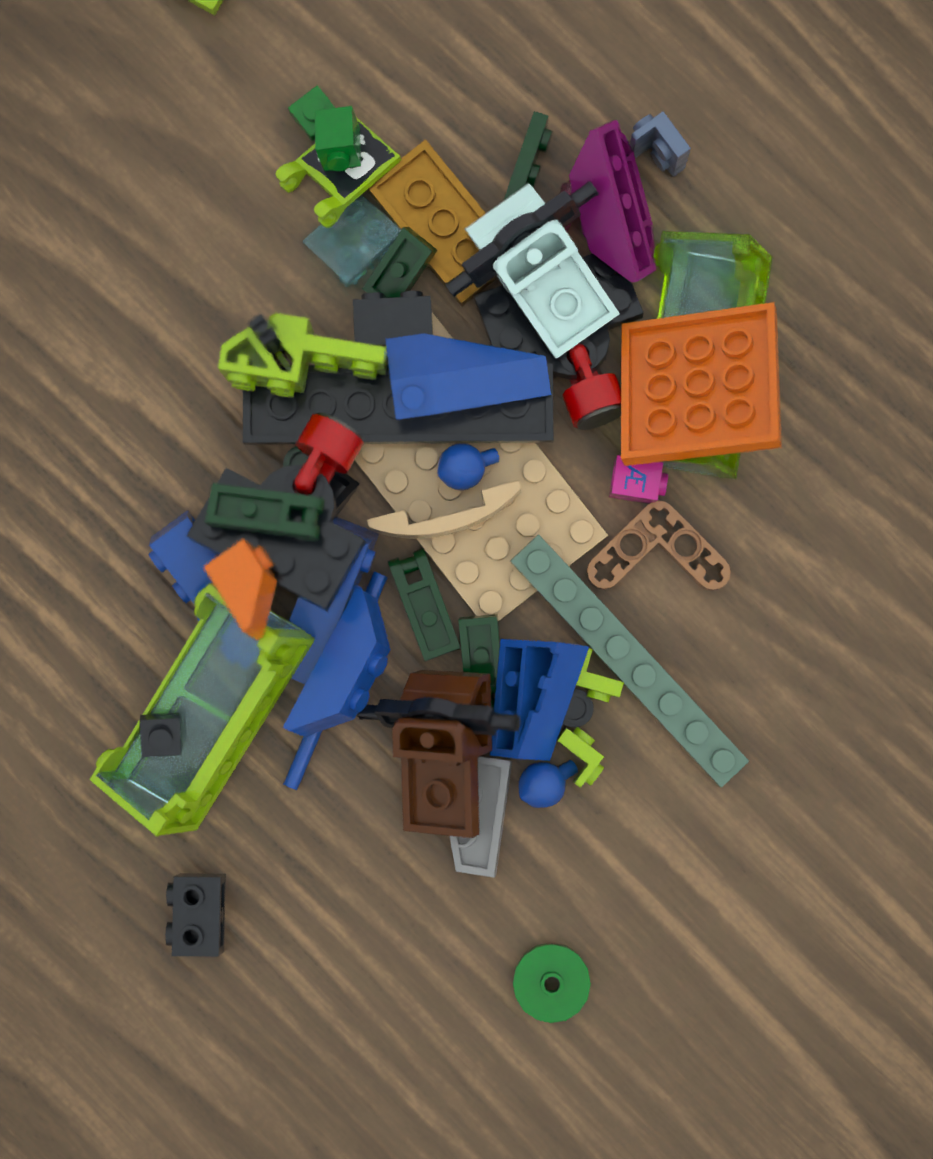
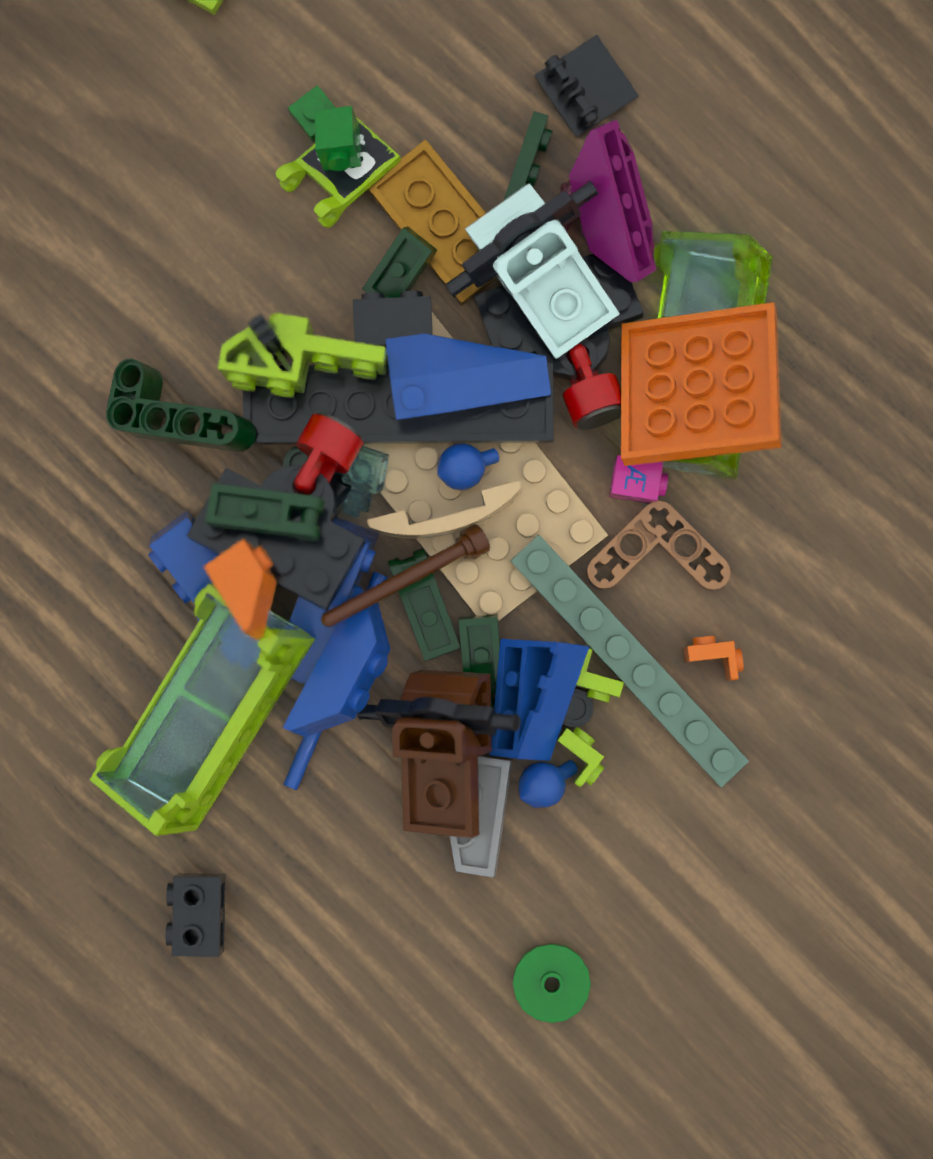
black plate [139,713,182,757] -> none
clear light blue hinge [302,195,401,288] -> none
sand blue bracket [630,111,691,177] -> none
none -> dark green beam [106,358,256,452]
none -> reddish brown piece [321,524,490,627]
none -> clear light blue plate [342,446,389,517]
none -> black hinge [534,35,639,138]
none -> orange bracket [683,636,744,681]

